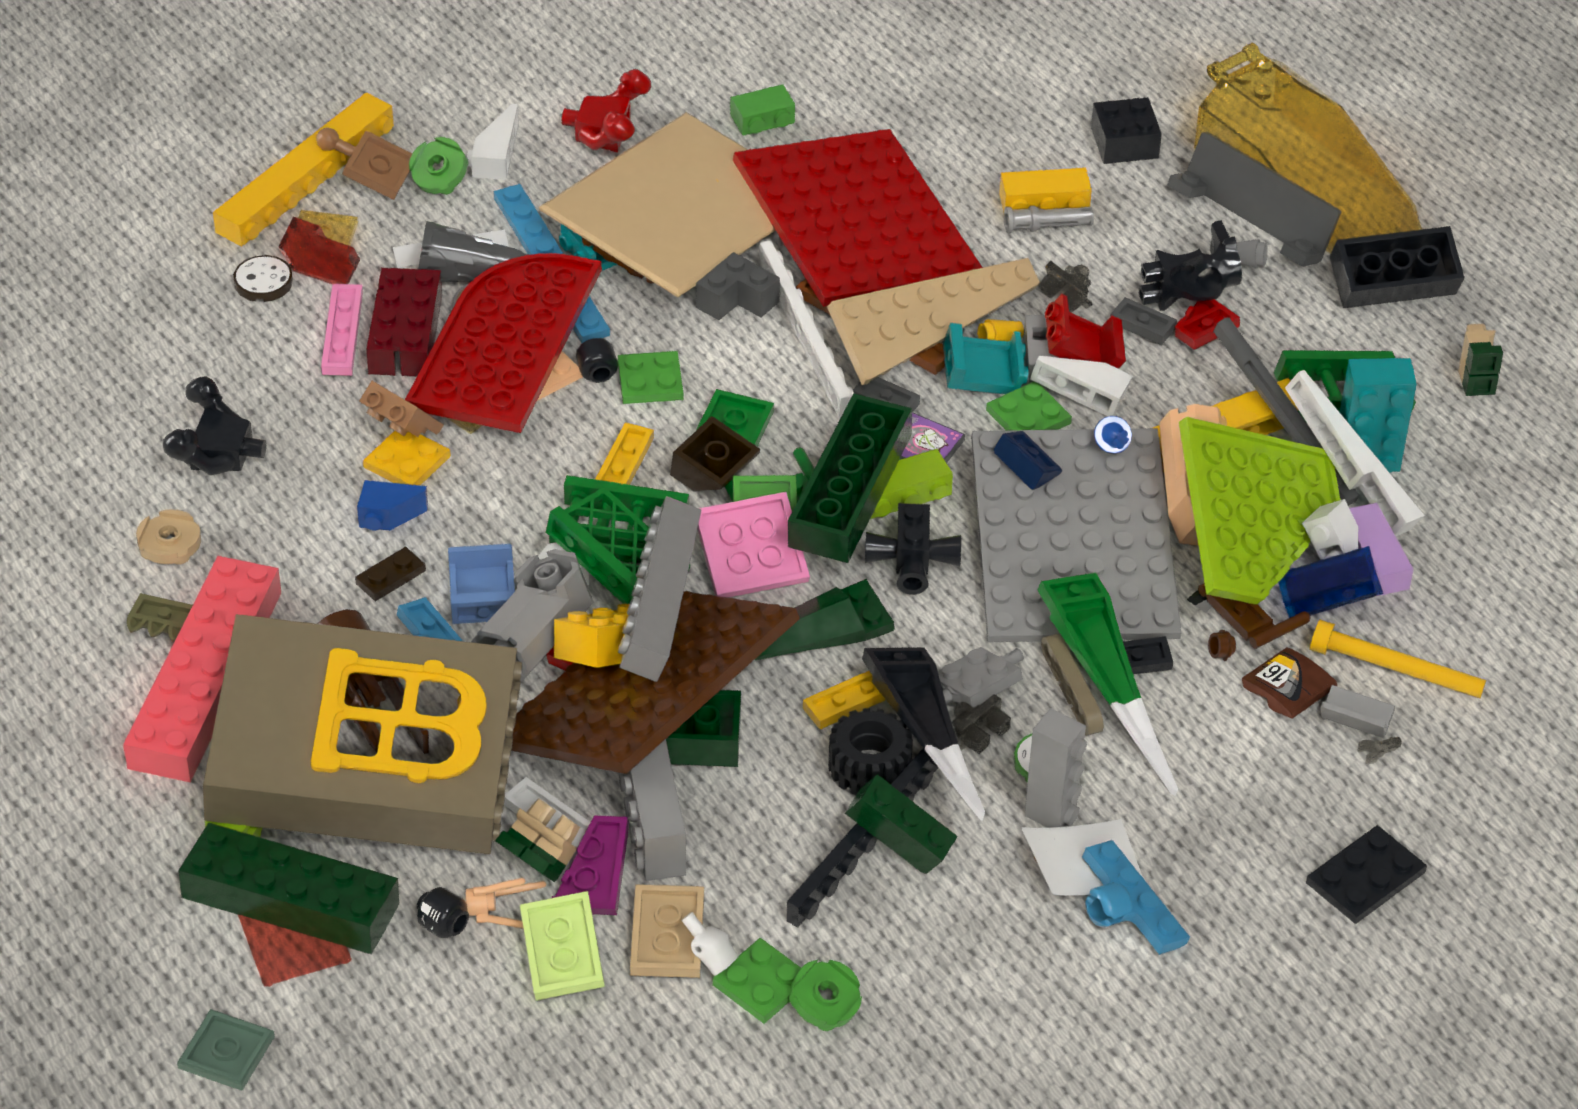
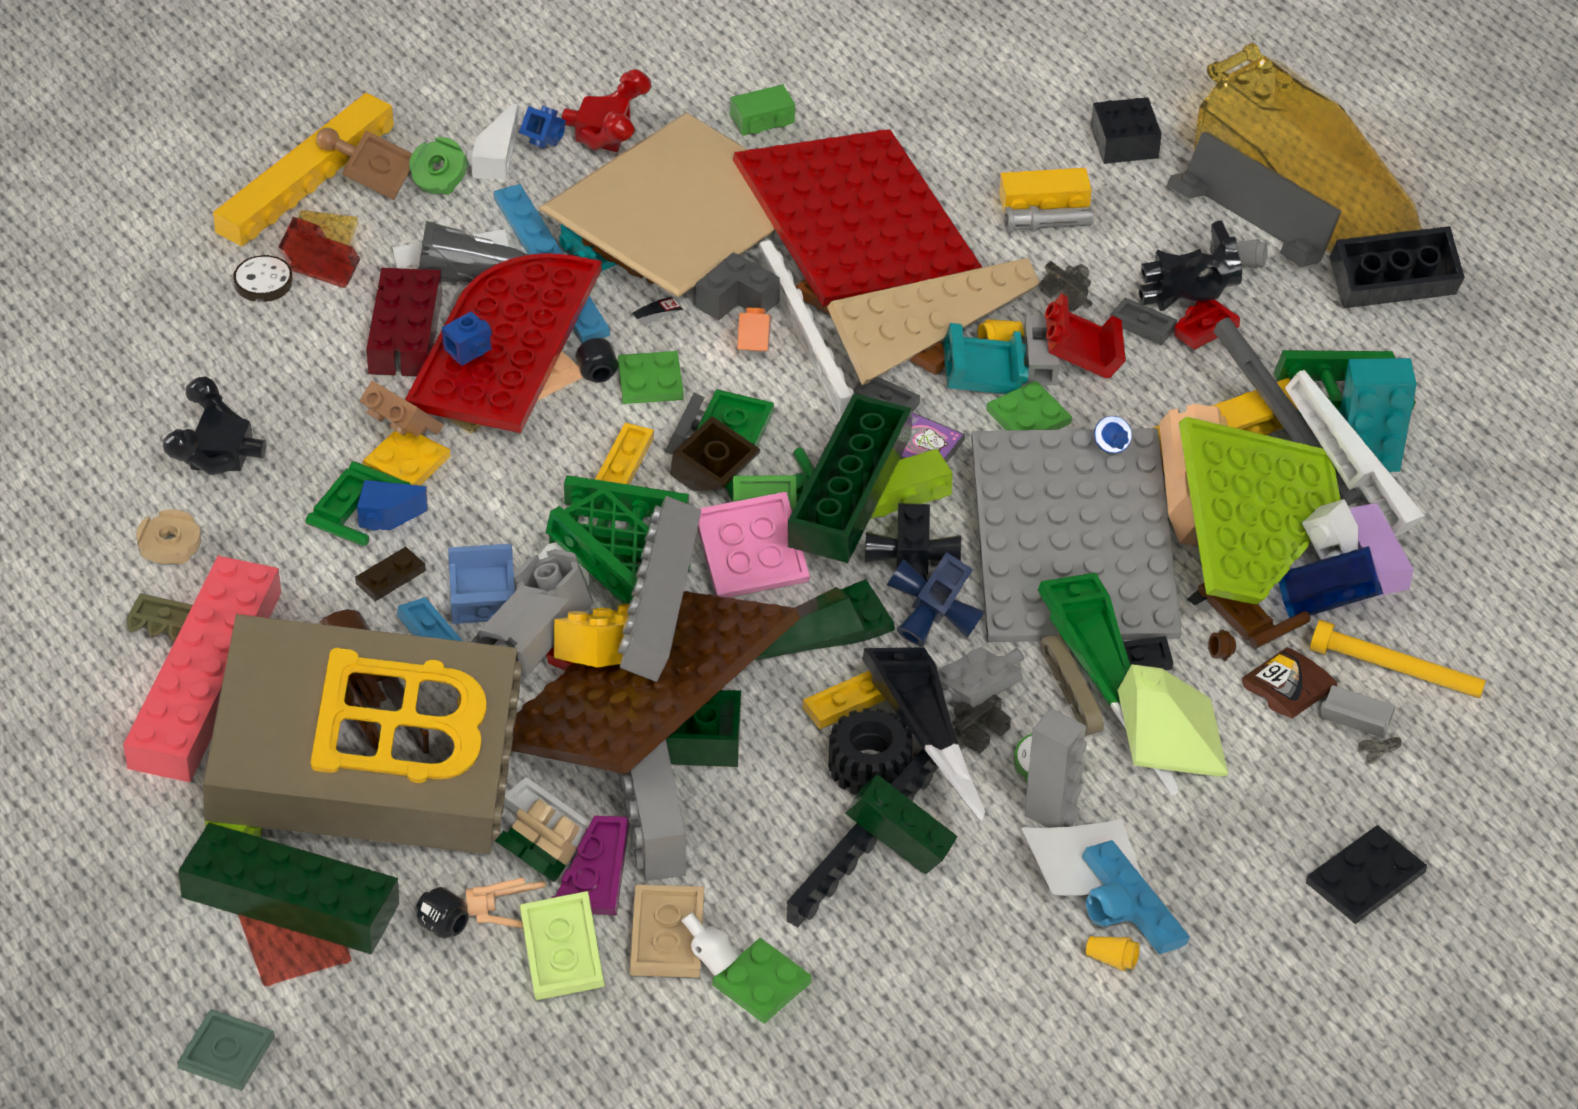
bright pink plate [321,284,363,376] -> none
bright green plate [789,960,862,1031] -> none
dark blue slope [994,431,1063,490] -> none
white slope [1030,356,1133,416] -> none
dark green hips [1458,324,1503,396] -> none
none -> green plate [305,461,411,546]
none -> blue brick [441,311,492,366]
none -> blue brick [519,105,566,149]
none -> sticker [632,296,683,327]
none -> dark grey plate [665,392,705,455]
none -> orange slope [737,308,772,351]
none -> dark blue brick [886,552,985,647]
none -> yellow cone [1086,936,1140,971]
none -> yellowish green slope [1118,664,1228,777]

